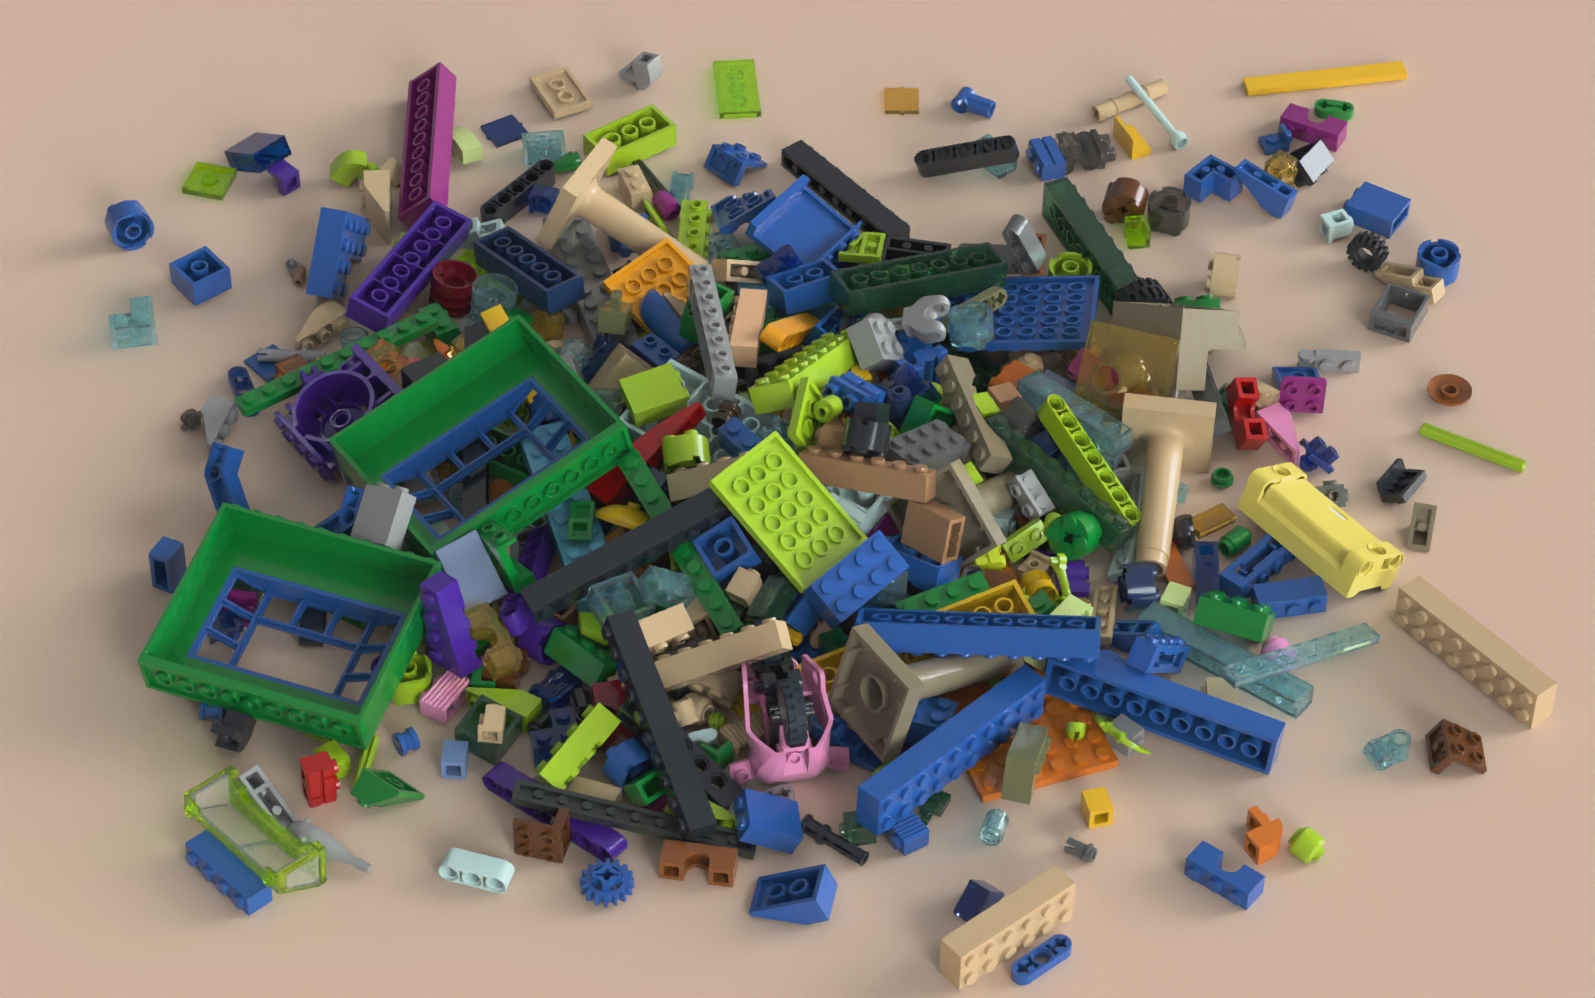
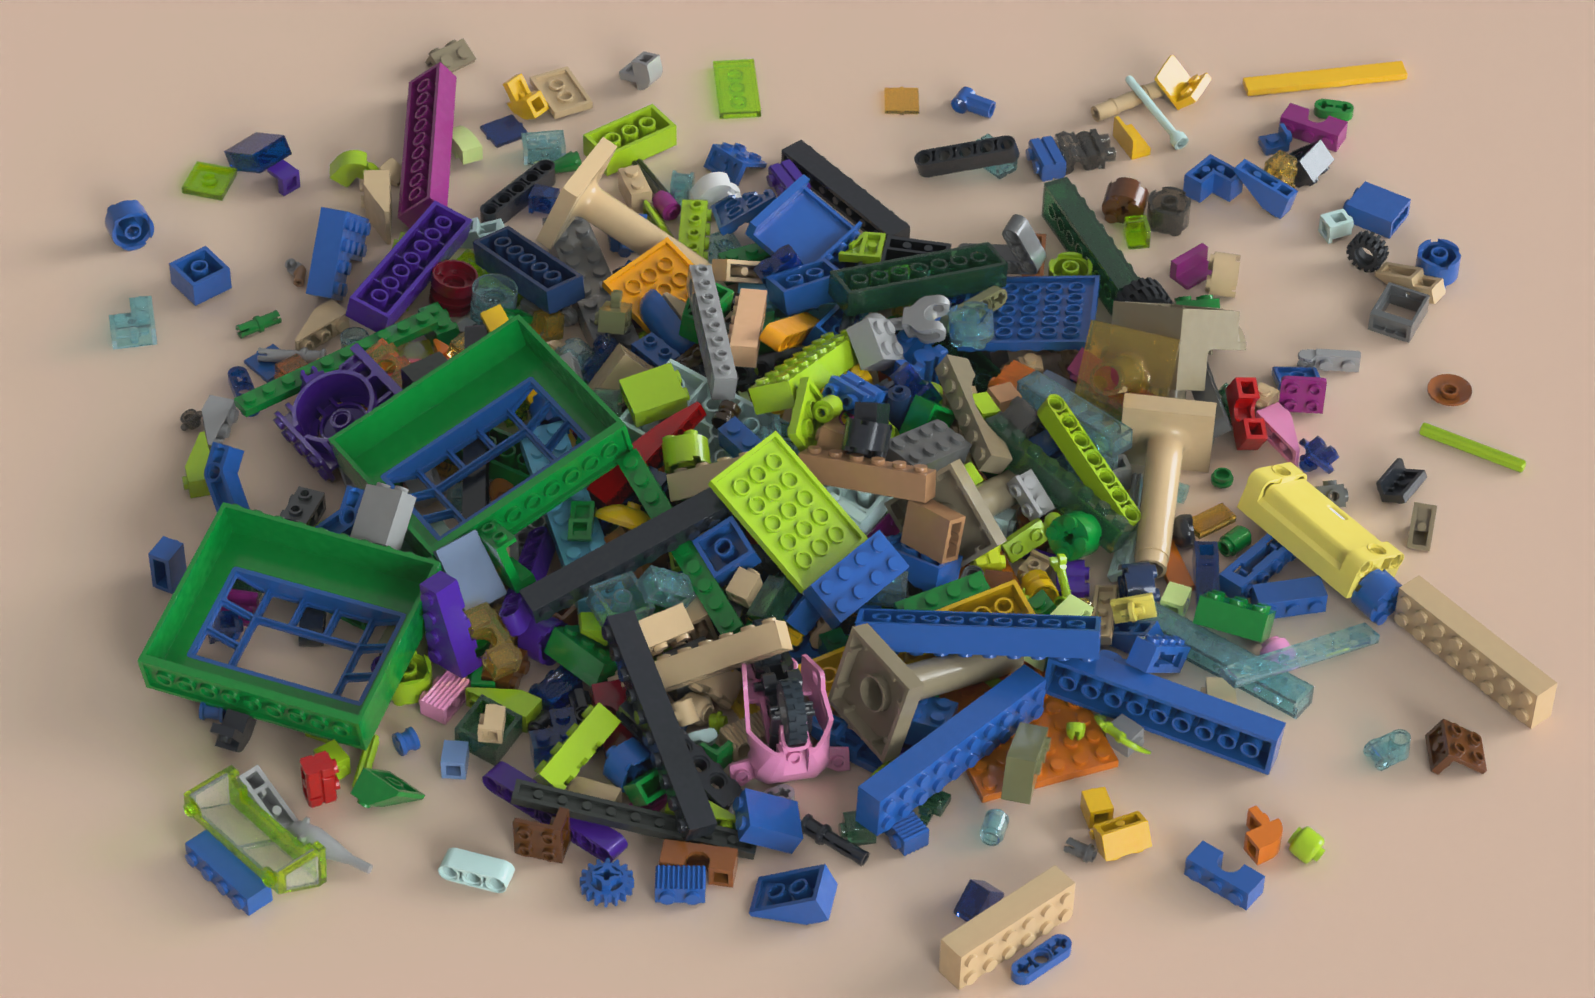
none -> lime slope [182,431,211,498]
none -> green pin [236,310,282,338]
none -> dark grey brick [280,486,326,527]
none -> dark tan bracket [425,38,476,72]
none -> yellow brick [503,73,549,120]
none -> blue brick [655,865,706,905]
none -> white brick [690,172,741,209]
none -> dark purple brick [766,159,810,196]
none -> yellow brick [1089,810,1152,861]
none -> light yellow hips [1110,593,1157,624]
none -> bracket [1154,55,1211,110]
none -> magenta panel [1169,243,1212,290]
none -> blue brick [1351,569,1402,625]

